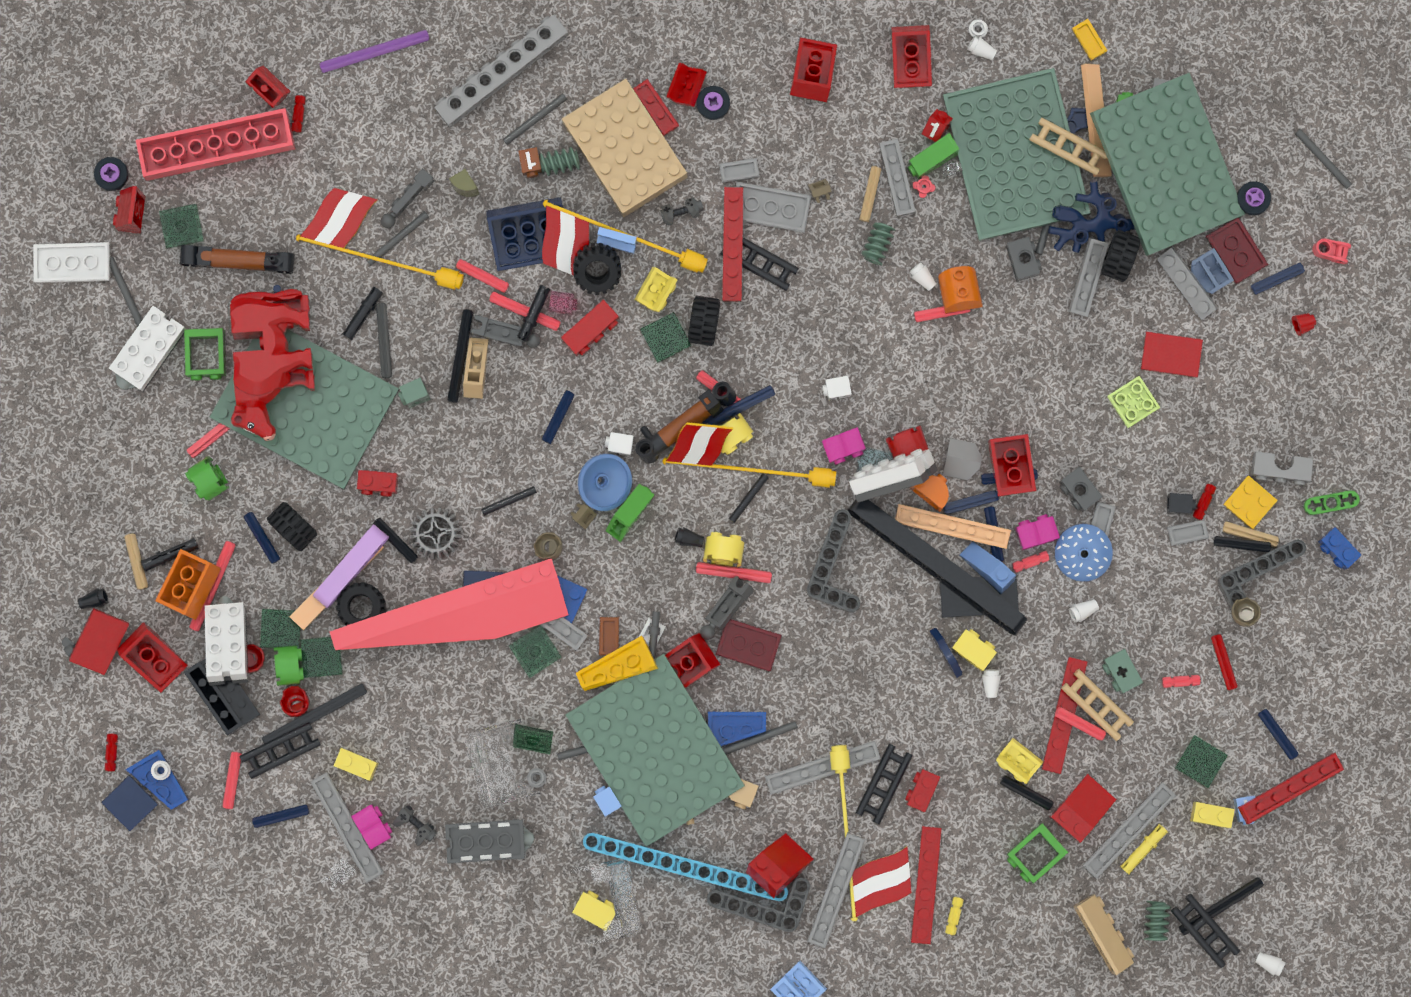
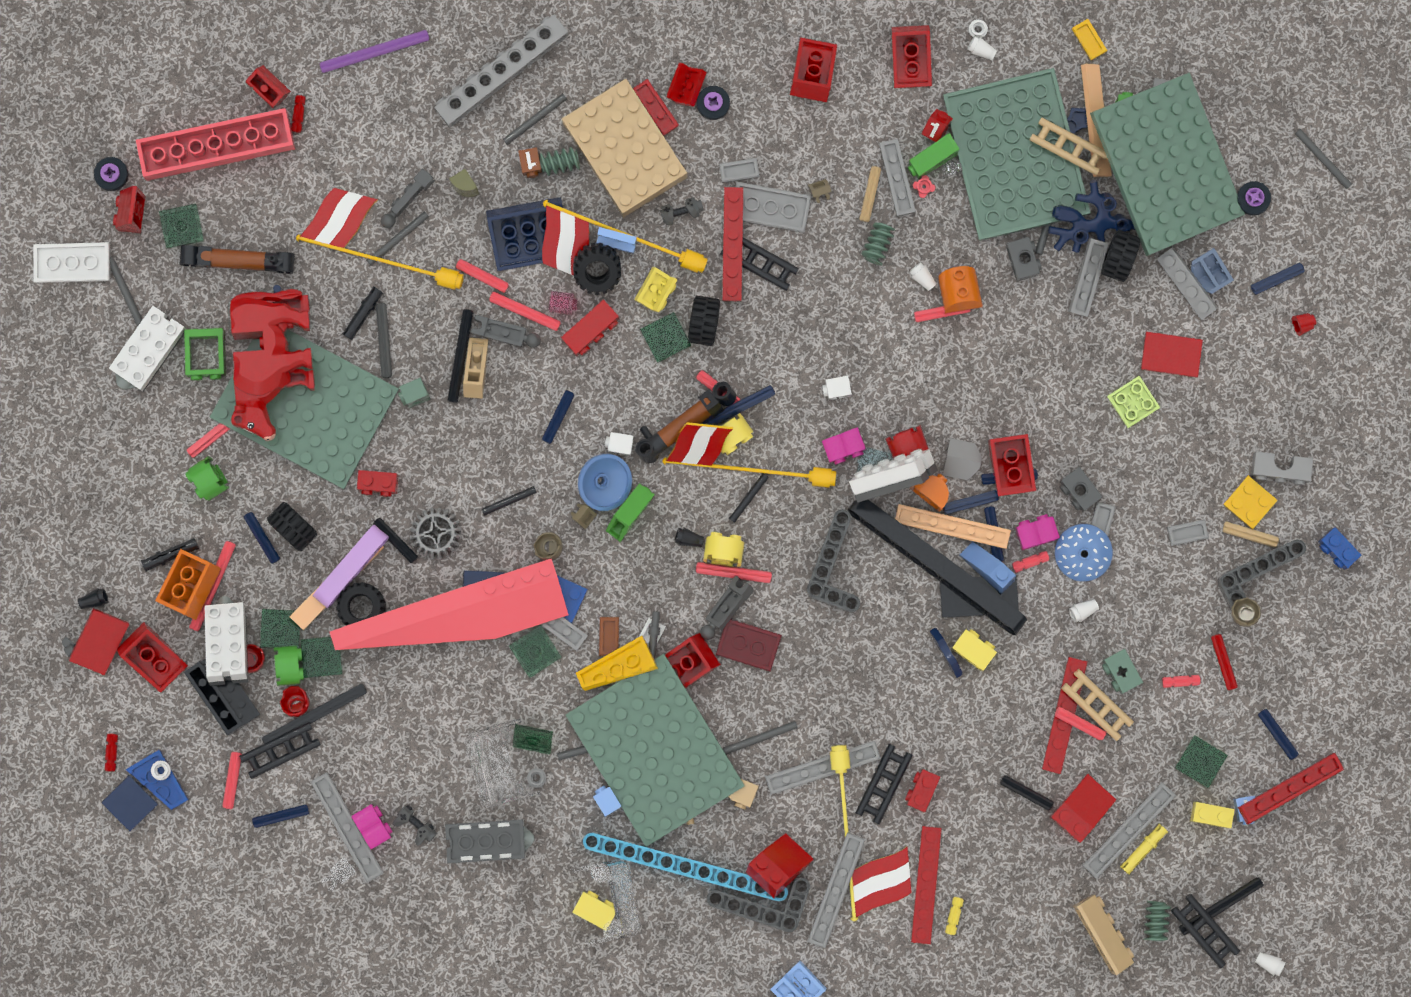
tan axle [124,533,148,590] -> none
light yellow brick [334,748,379,781] -> none
black pin [517,285,551,342] -> none
blue wing [708,712,766,746] -> none
white cone [982,669,1001,698] -> none
light yellow bracket [996,738,1043,784] -> none
bright green window [1007,823,1068,884] -> none
black brick [1167,493,1196,515] -> none
red axle [1193,484,1216,520] -> none
dark red tile [1206,217,1269,285] -> none
black axle [1214,536,1271,552] -> none
bright green beam [1303,490,1360,515] -> none
coral piece [1312,239,1351,264] -> none

